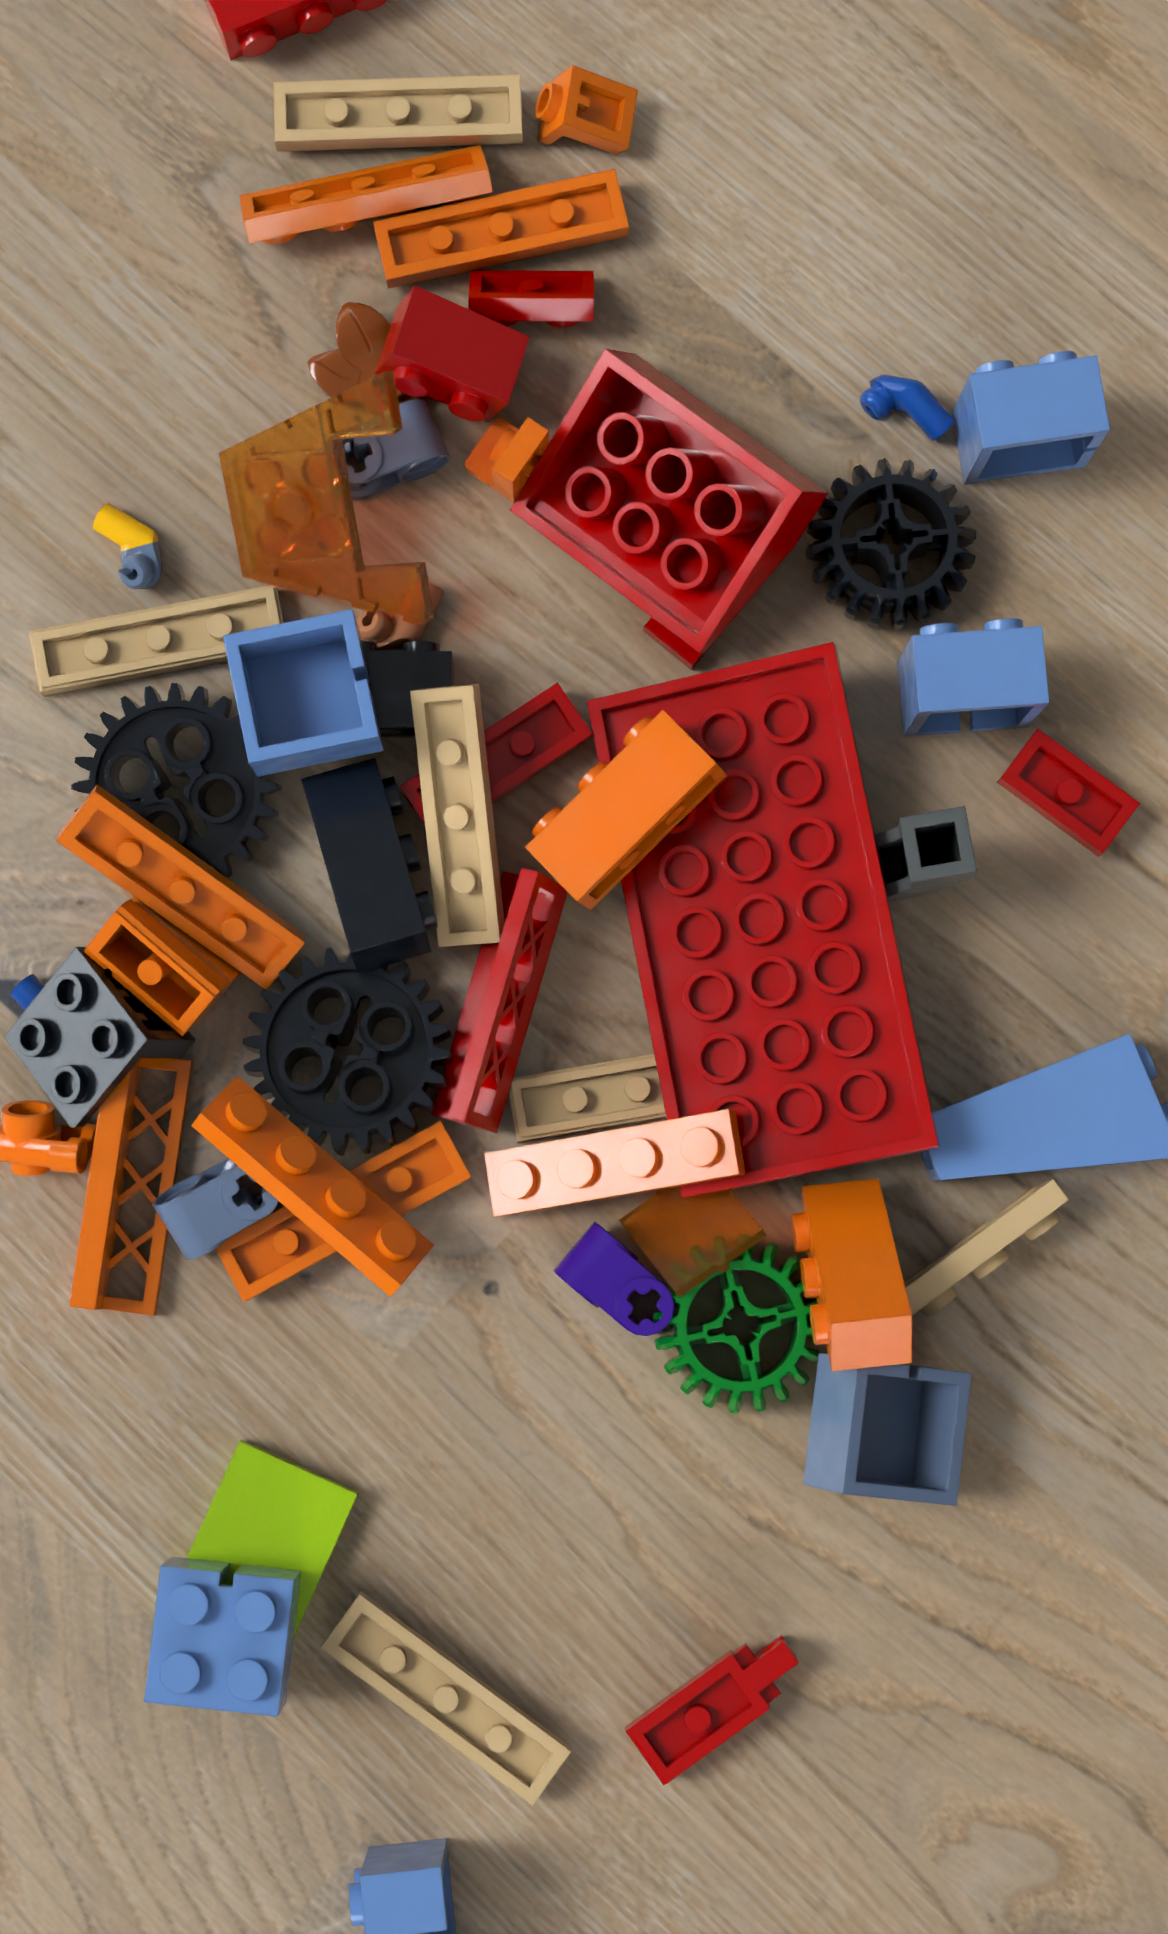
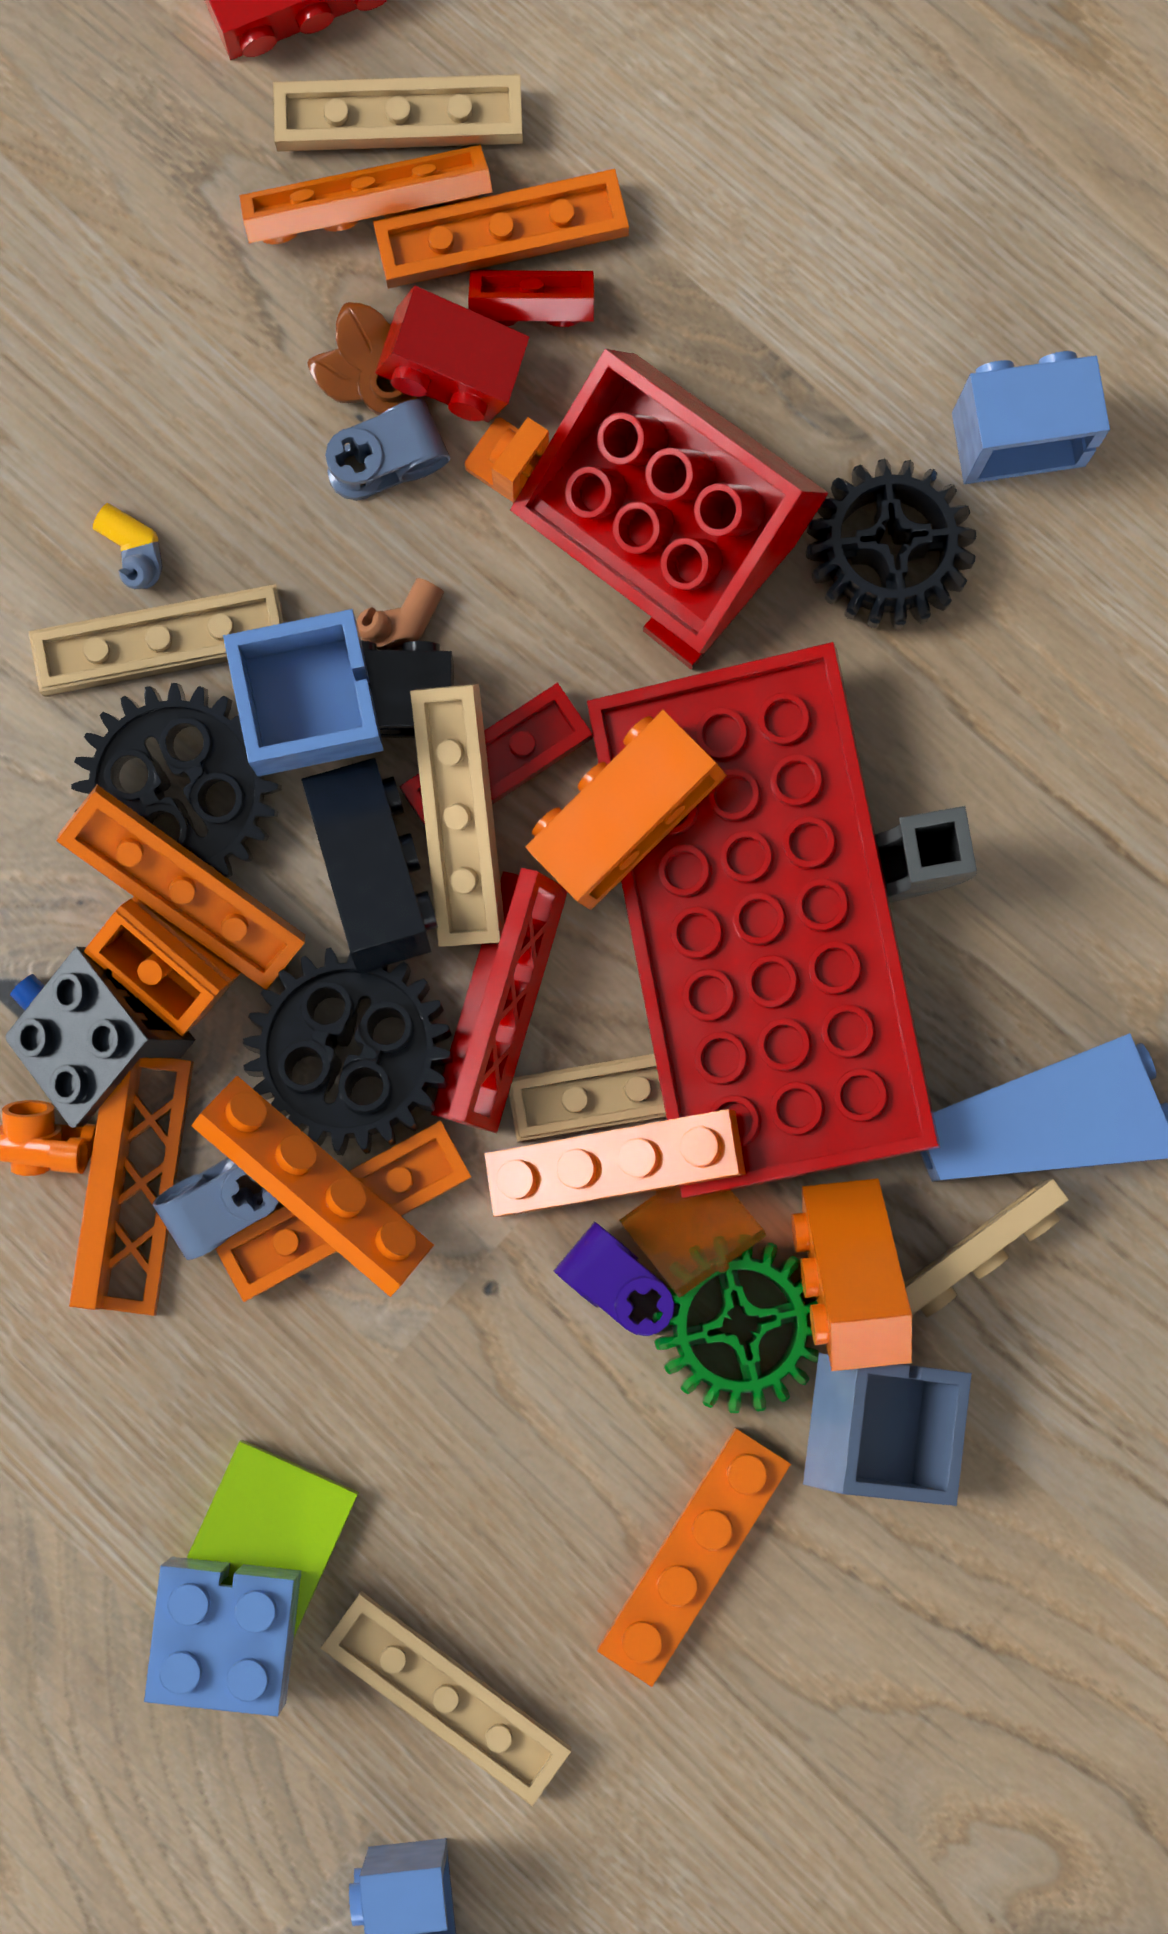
clear orange wing [219,371,435,624] -> none
orange bracket [535,65,638,155] -> none
red hinge [625,1635,799,1786] -> none
blue arm [860,374,954,441] -> none
medium blue piece [896,618,1049,737] -> none
red plate [997,728,1140,857] -> none
none -> orange plate [597,1427,791,1687]

